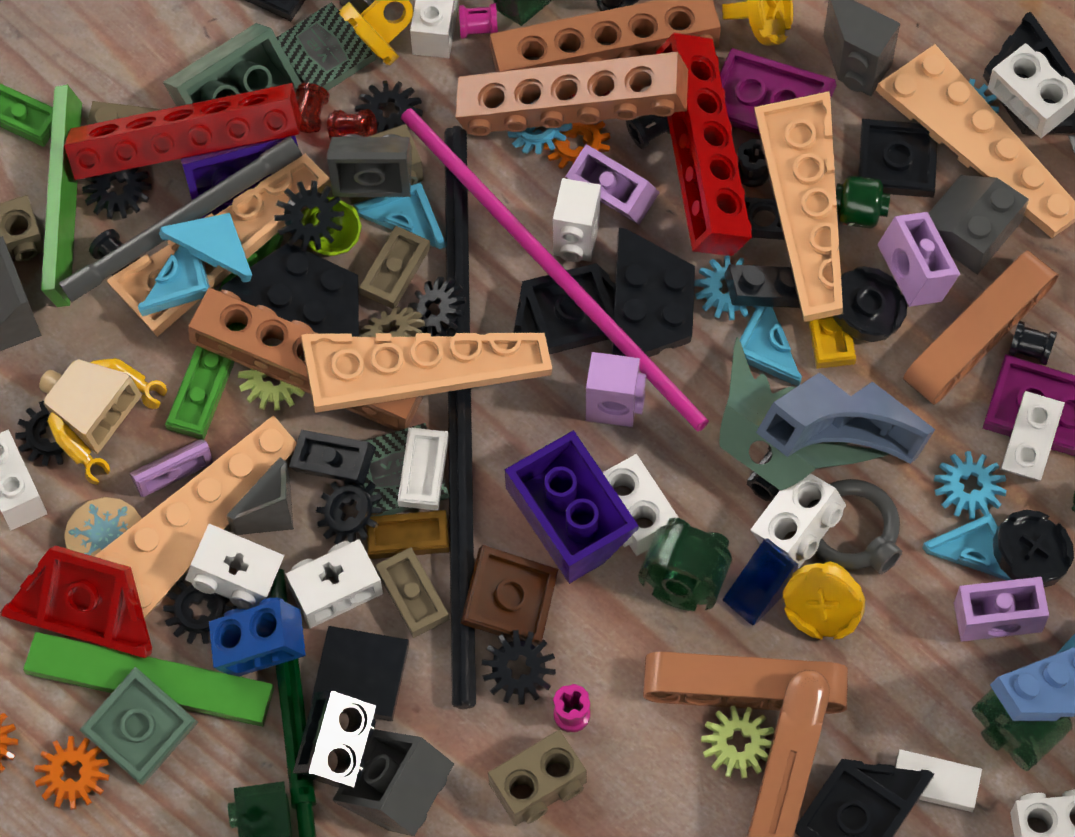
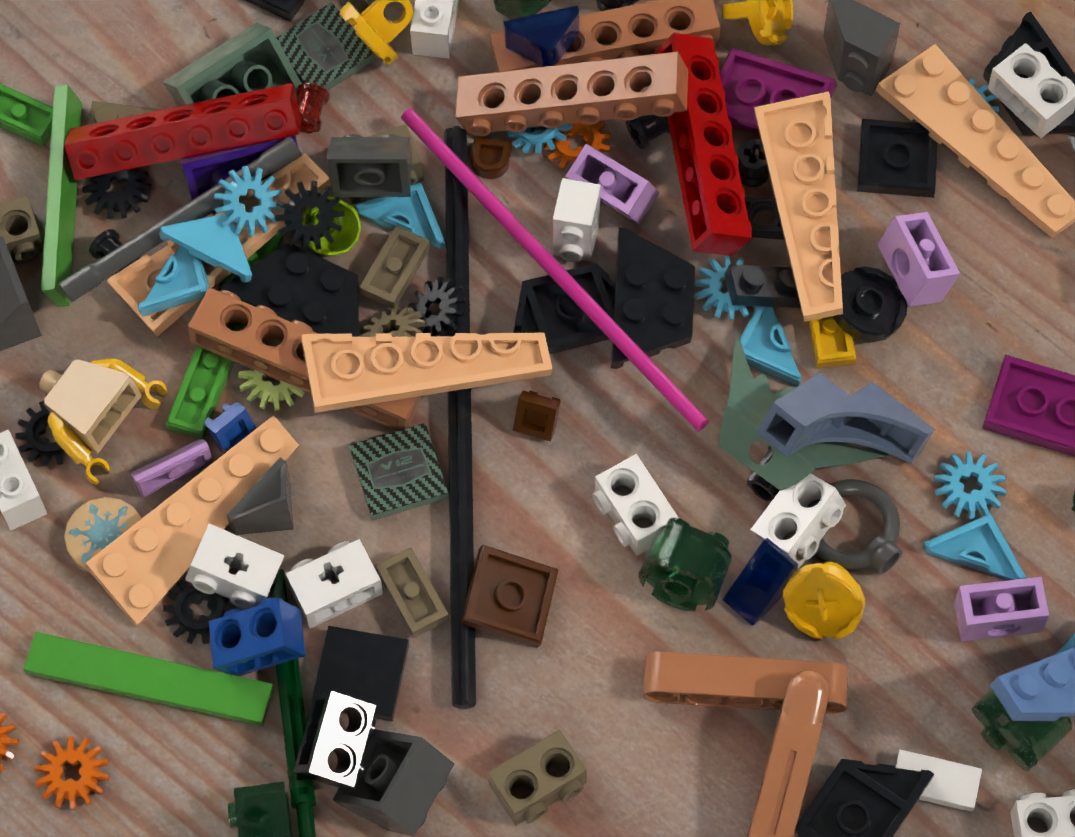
red wing [1,545,152,658] -> none
sand green tile [80,667,198,785] -> none
black plate [289,430,376,485] -> none
black gear [316,481,383,544] -> none
clear red bush [327,109,377,140] -> none
black gear [355,80,423,135] -> none
pearl gold tile [366,510,449,559] -> none
white tile [398,427,449,510] -> none
dark pink bush [459,3,498,39] -> none
black gear [481,630,556,705] -> none
dark purple slope [505,430,639,584] -> none
dark pink bush [553,684,590,732] -> none
lavender brick [586,352,646,427] -> none
yellowish green gear [701,706,775,779] -> none
dark green head [836,175,890,229] -> none
nougat beam [903,250,1059,405] -> none
dark grey slope [929,175,1029,275] -> none
black tile [993,510,1074,587] -> none
white brick [1000,391,1065,481] -> none
black bush [1008,321,1057,366] -> none
none -> blue tile [205,402,256,454]
none -> medium azure gear [214,166,283,237]
none -> reddish brown tile [471,137,512,179]
none -> clear blue slope [503,5,579,67]
none -> reddish brown tile [513,390,561,442]

